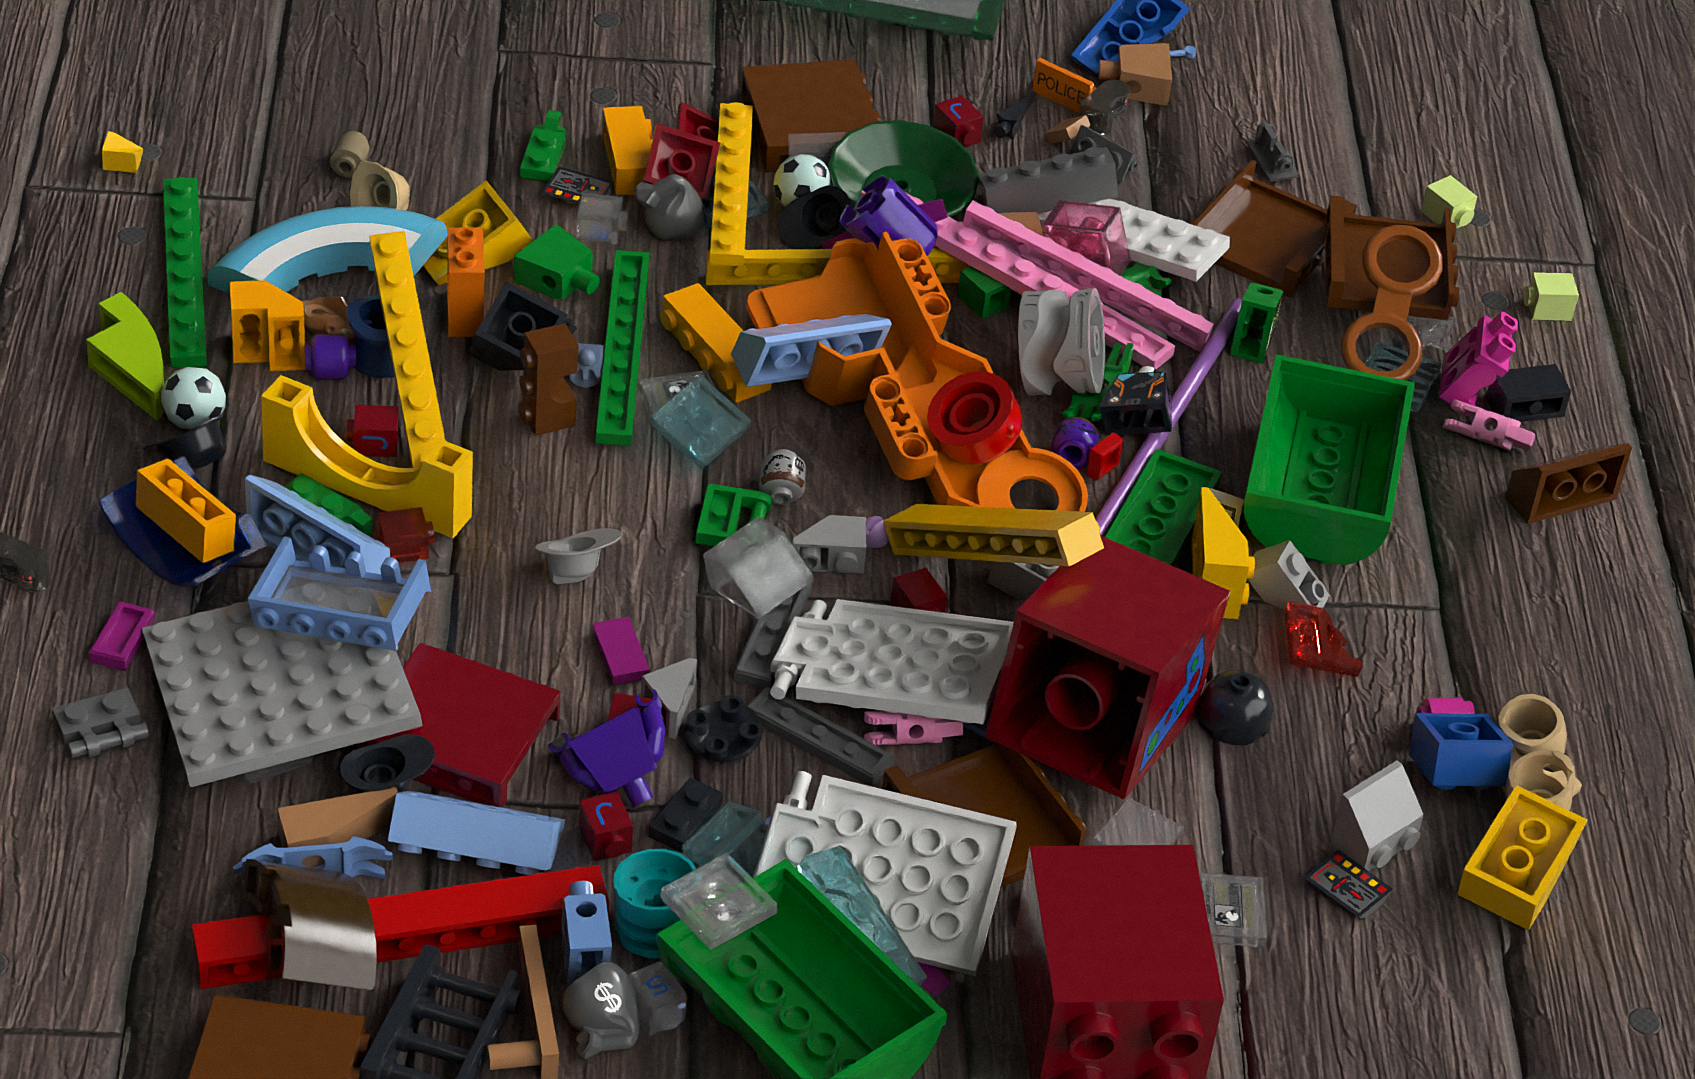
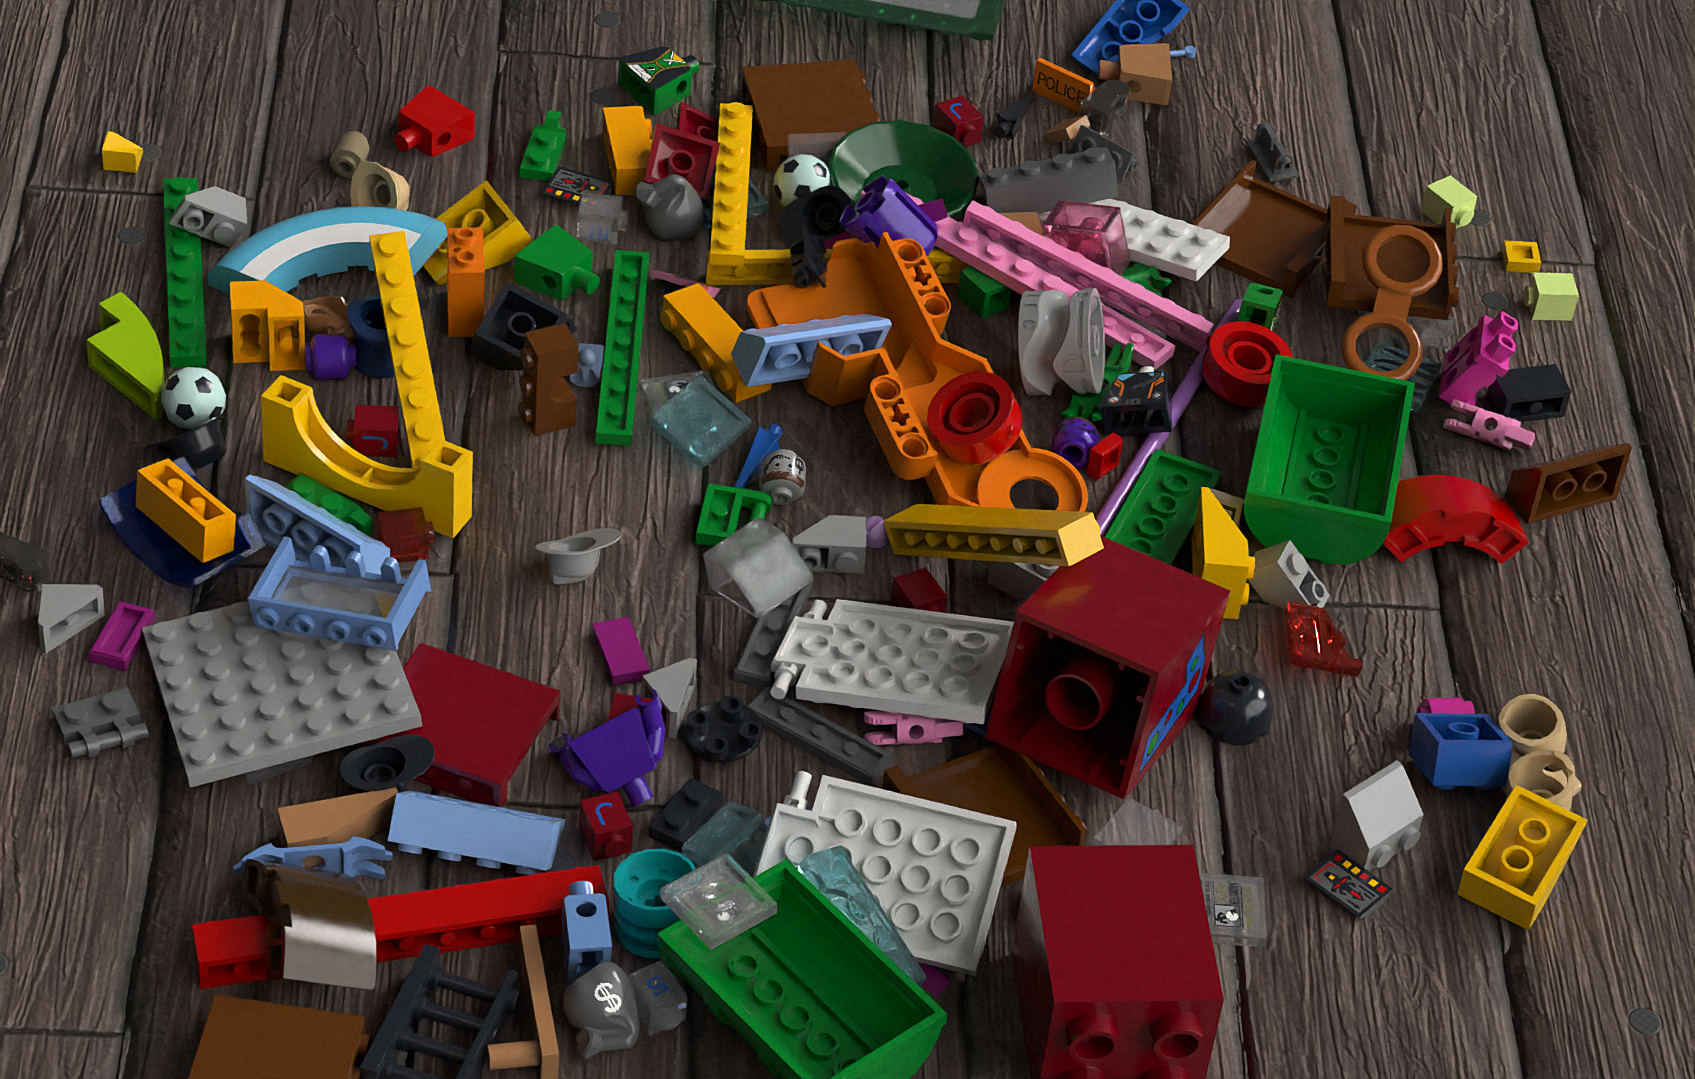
none -> light grey slope [38,584,105,654]
none -> light grey slope [169,186,247,248]
none -> red torso [394,85,475,157]
none -> torso [618,46,699,116]
none -> bright pink piece [651,269,721,298]
none -> blue piece [733,424,782,489]
none -> black hinge [790,226,828,288]
none -> red piece [1202,321,1293,408]
none -> red panel [1383,475,1529,564]
none -> yellow tile [1502,240,1541,273]

